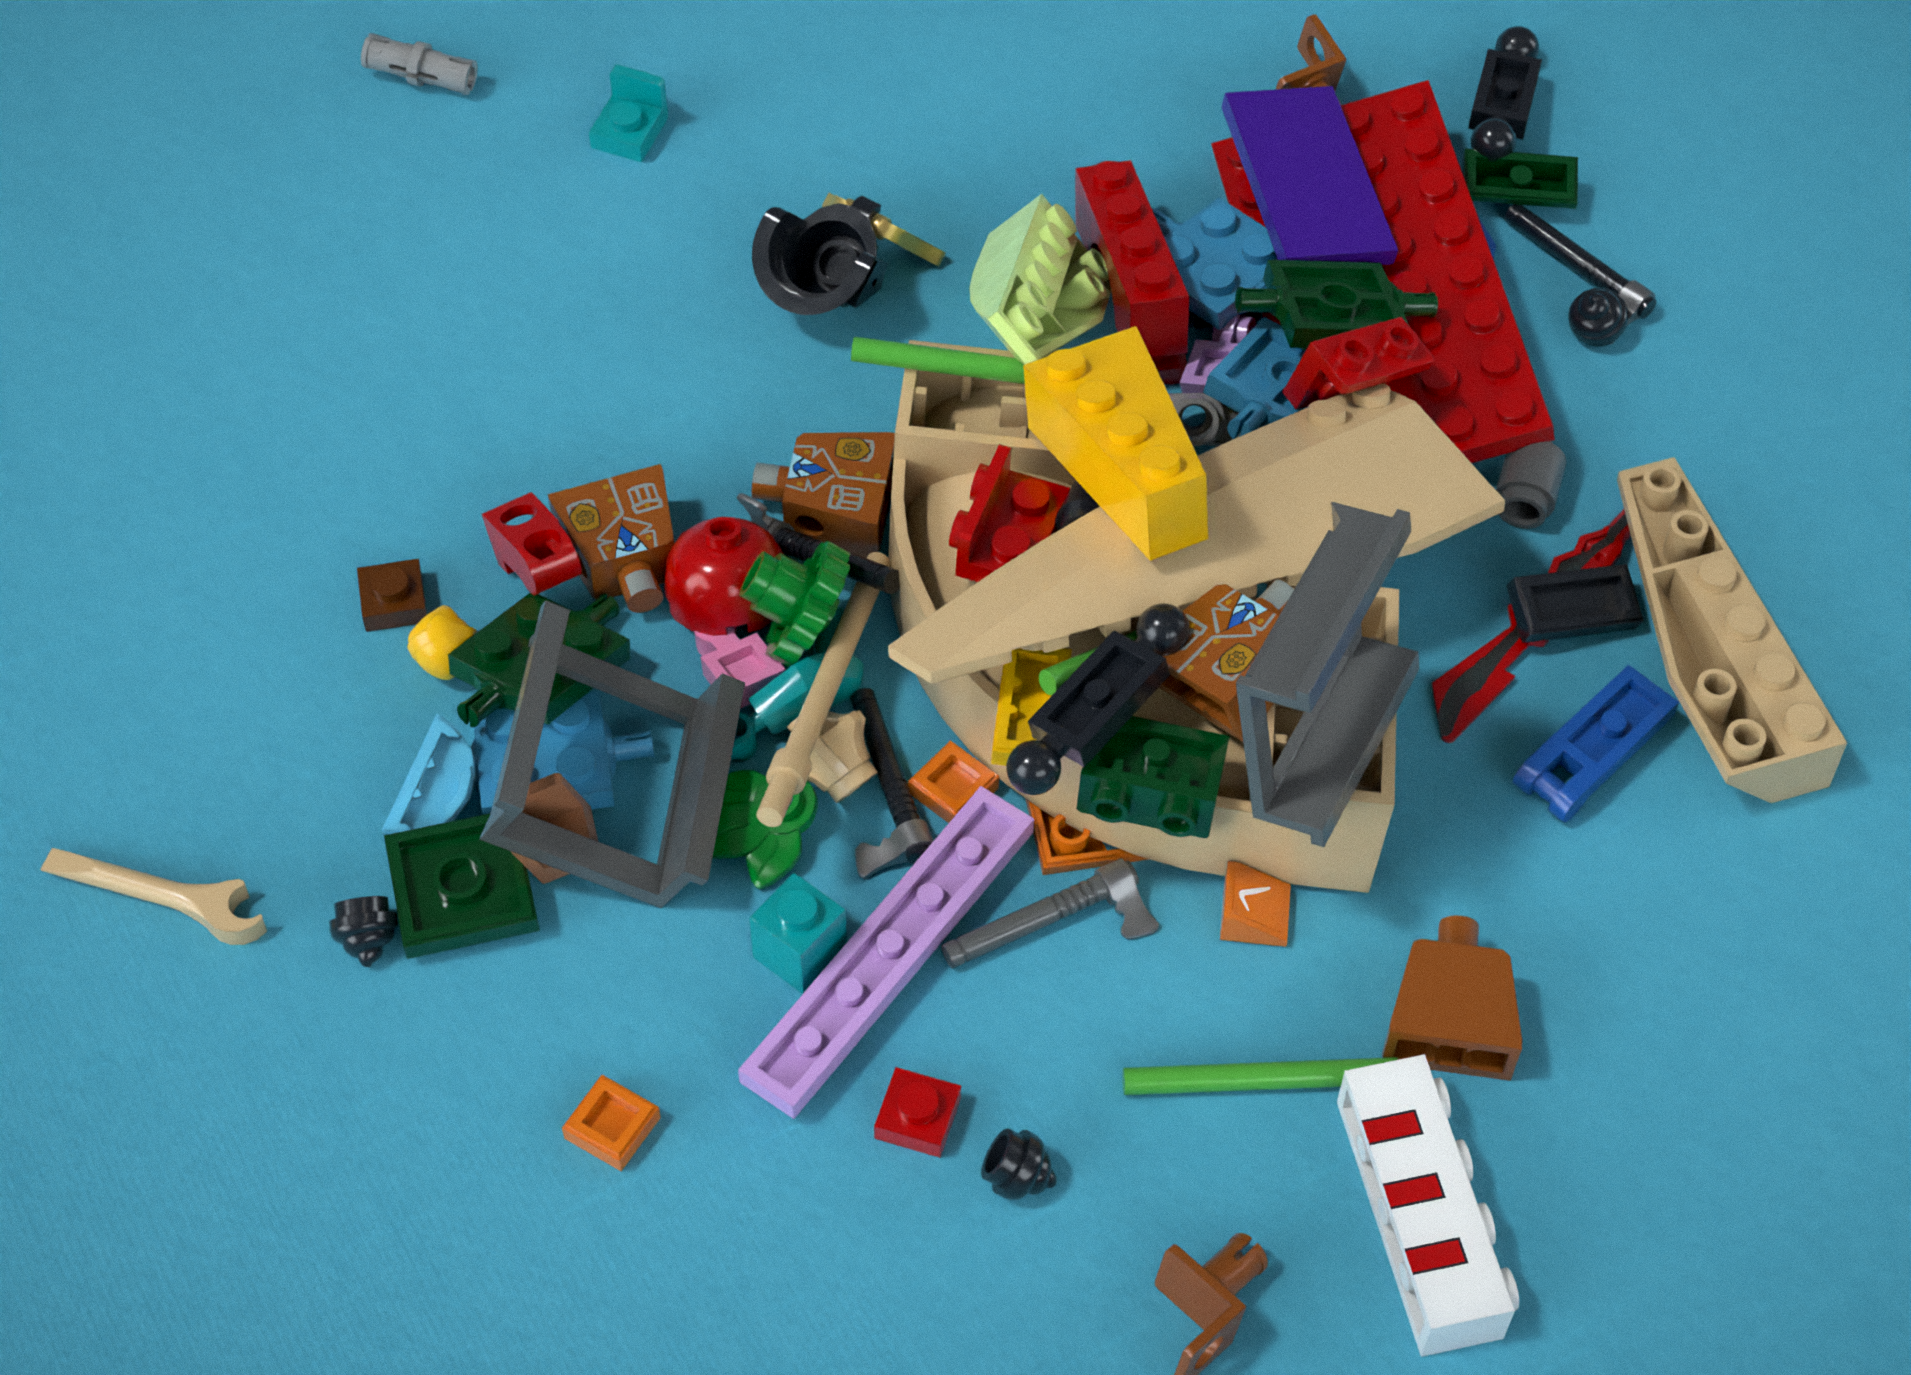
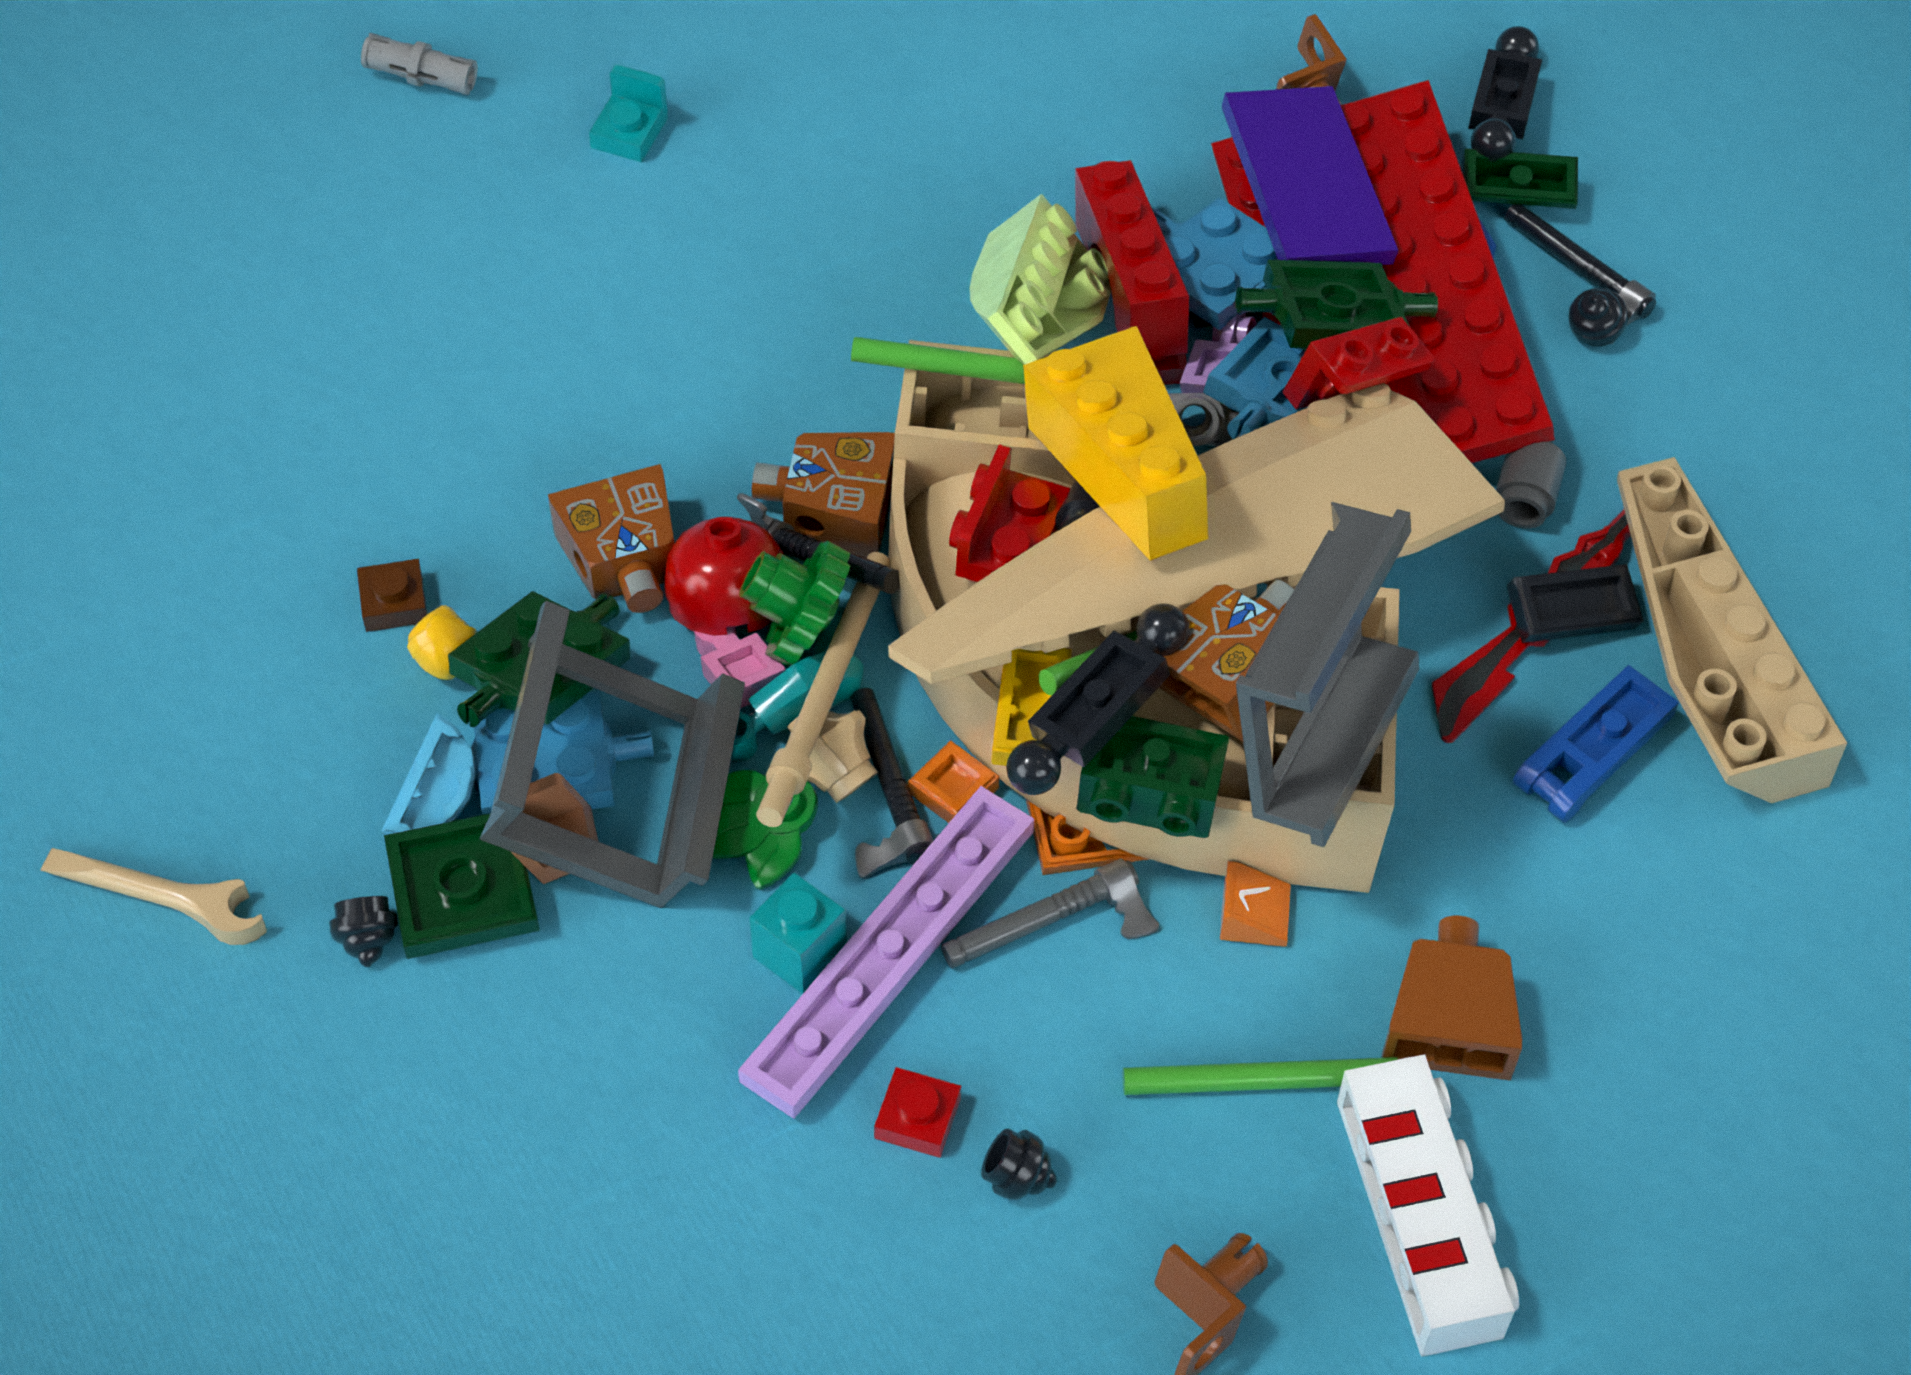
red leg [481,492,582,596] -> none
orange tile [562,1075,661,1172] -> none
black helmet [752,192,946,315] -> none

